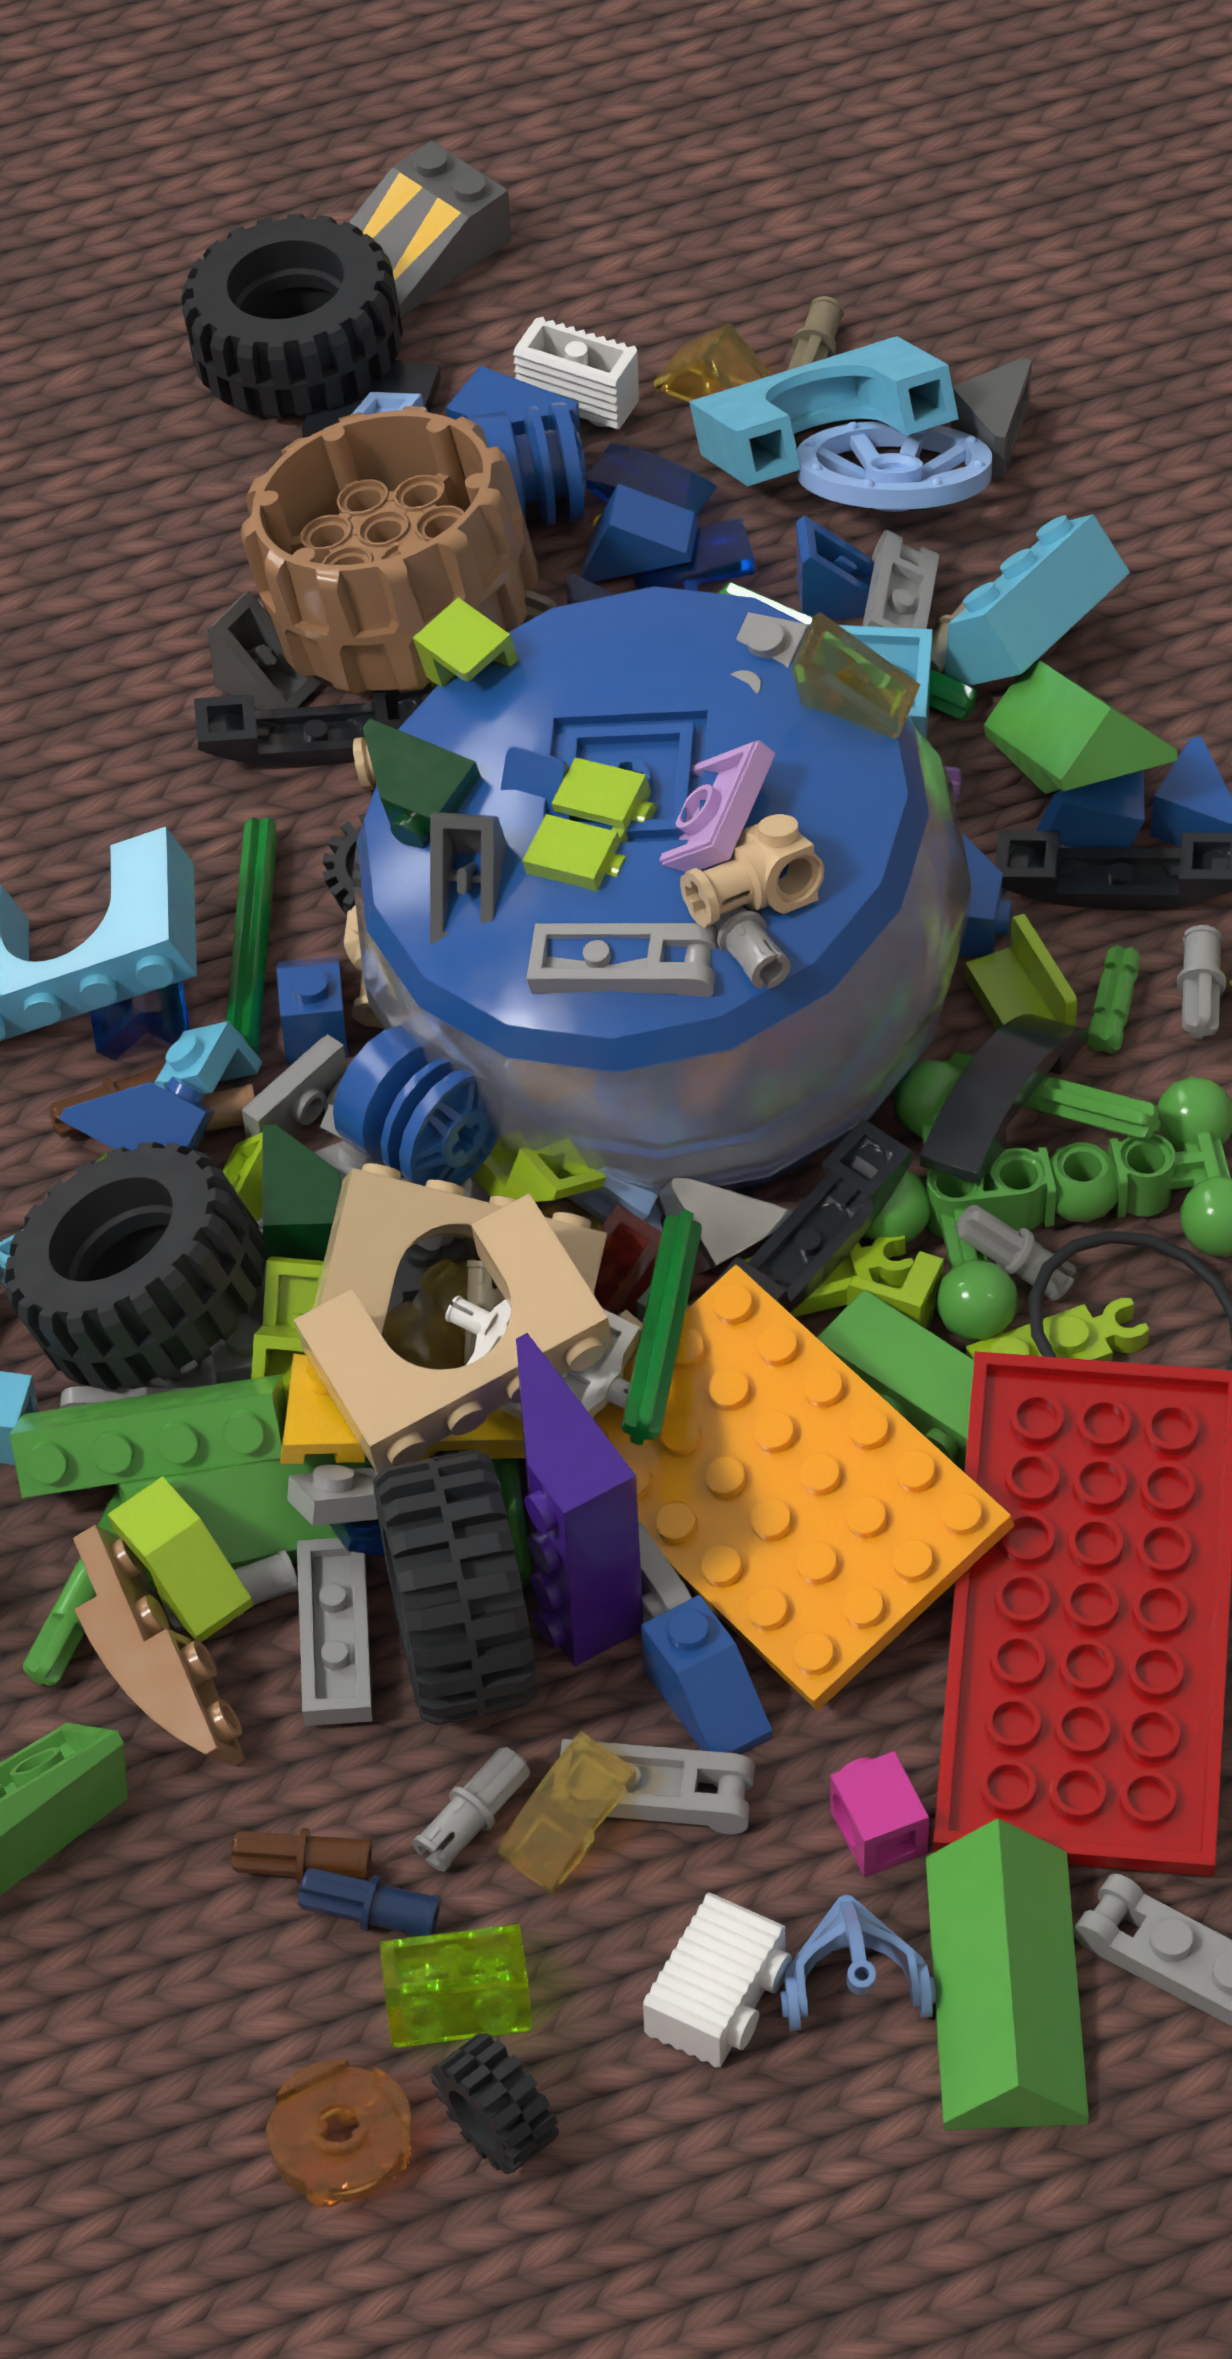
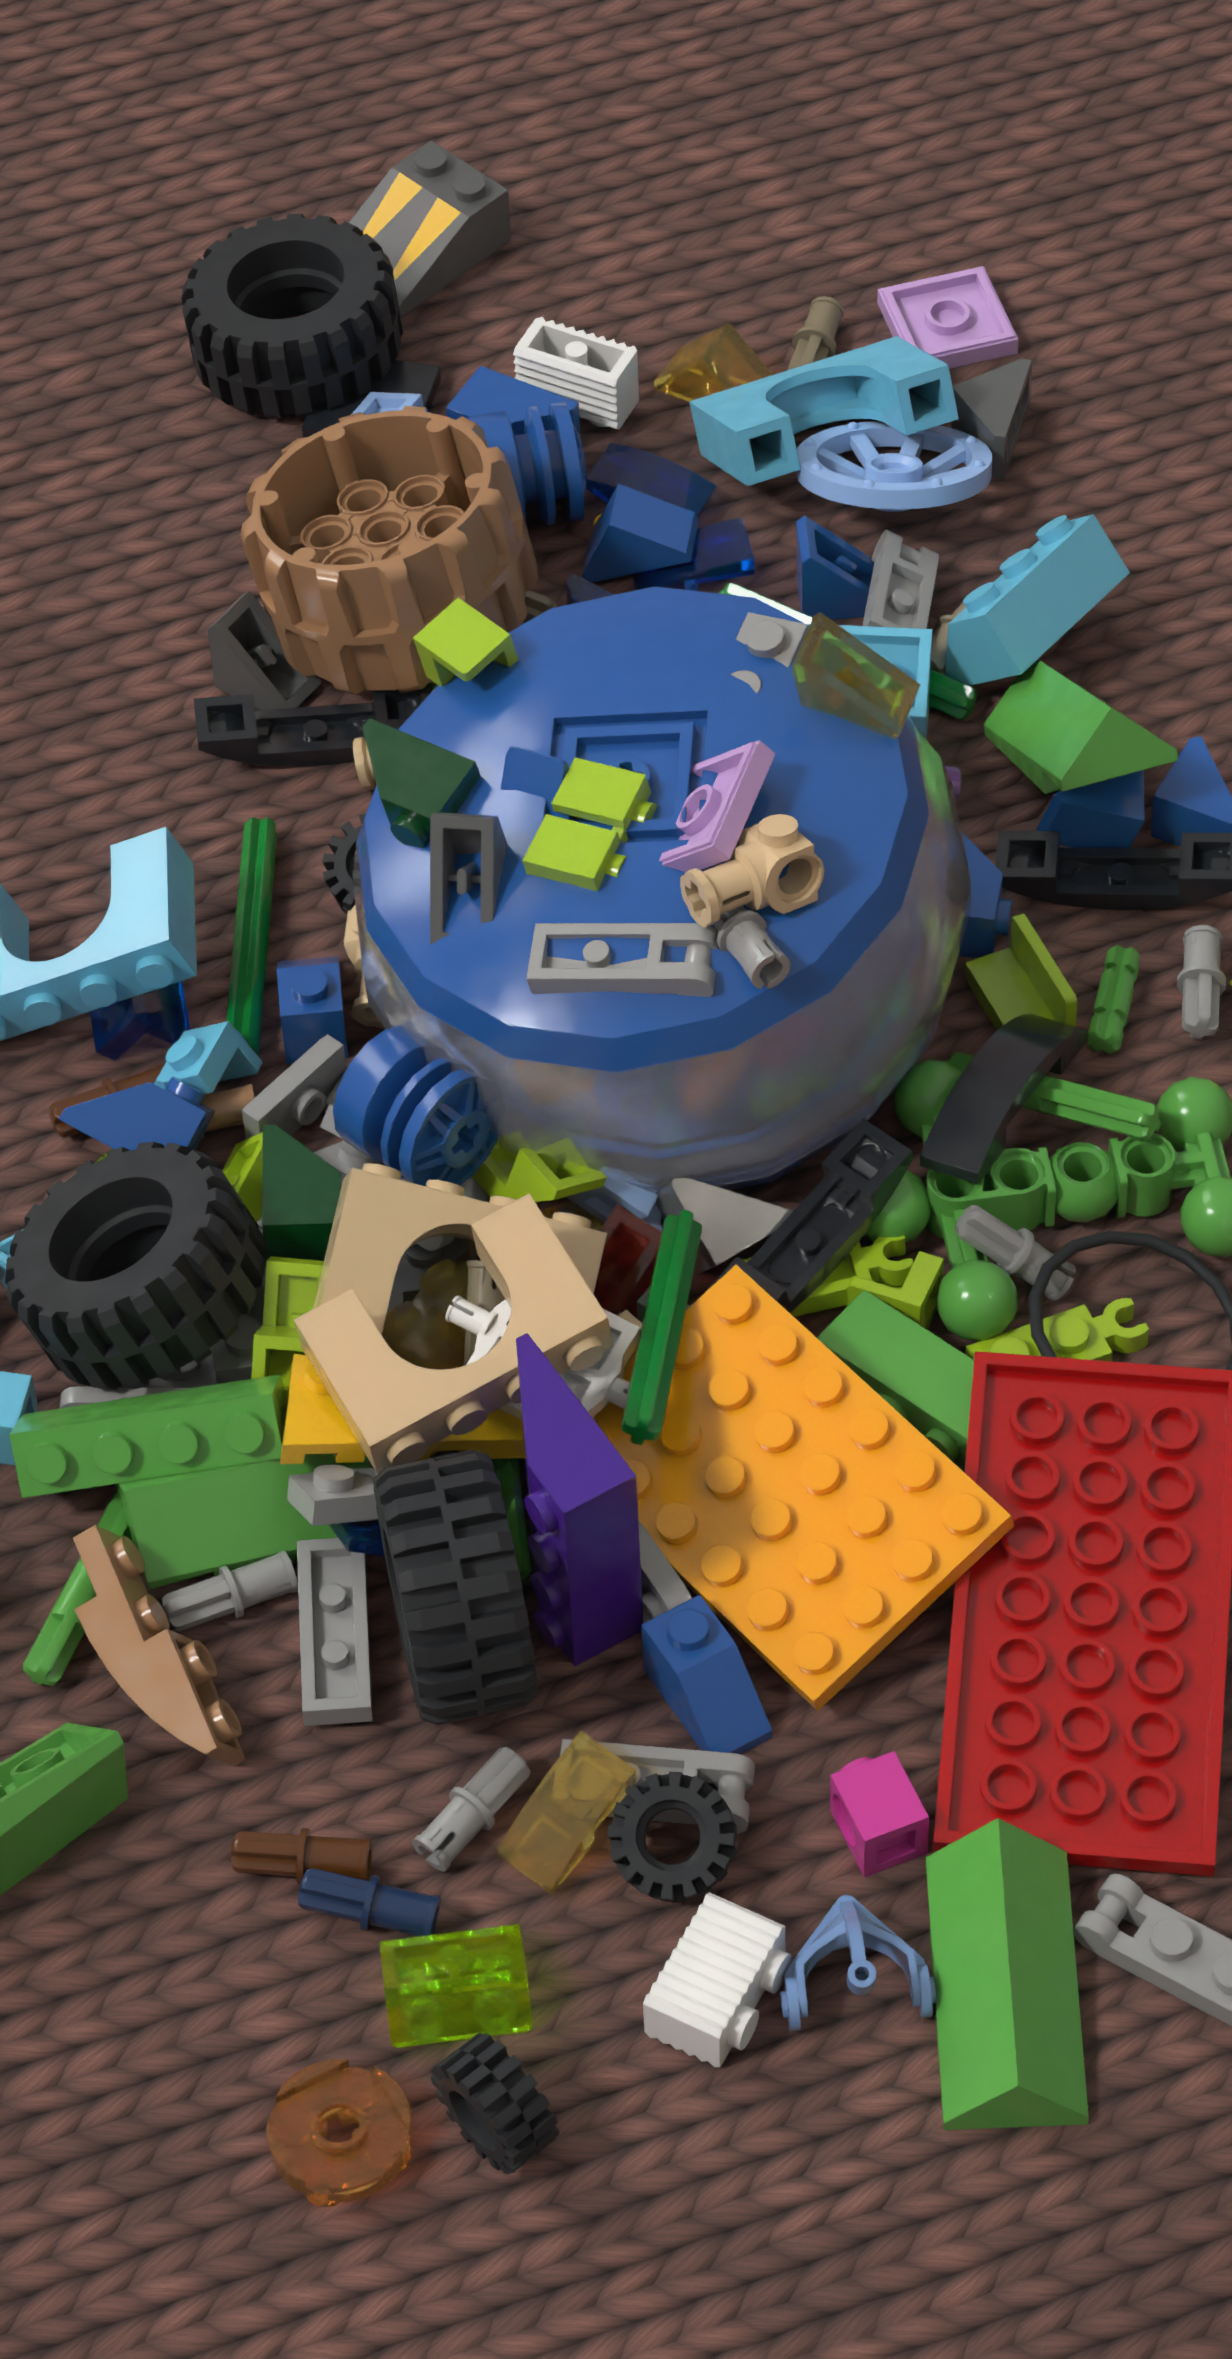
lime slope [107,1476,254,1642] -> none
none -> black tyre [608,1771,738,1902]
none -> lavender tile [877,266,1018,369]

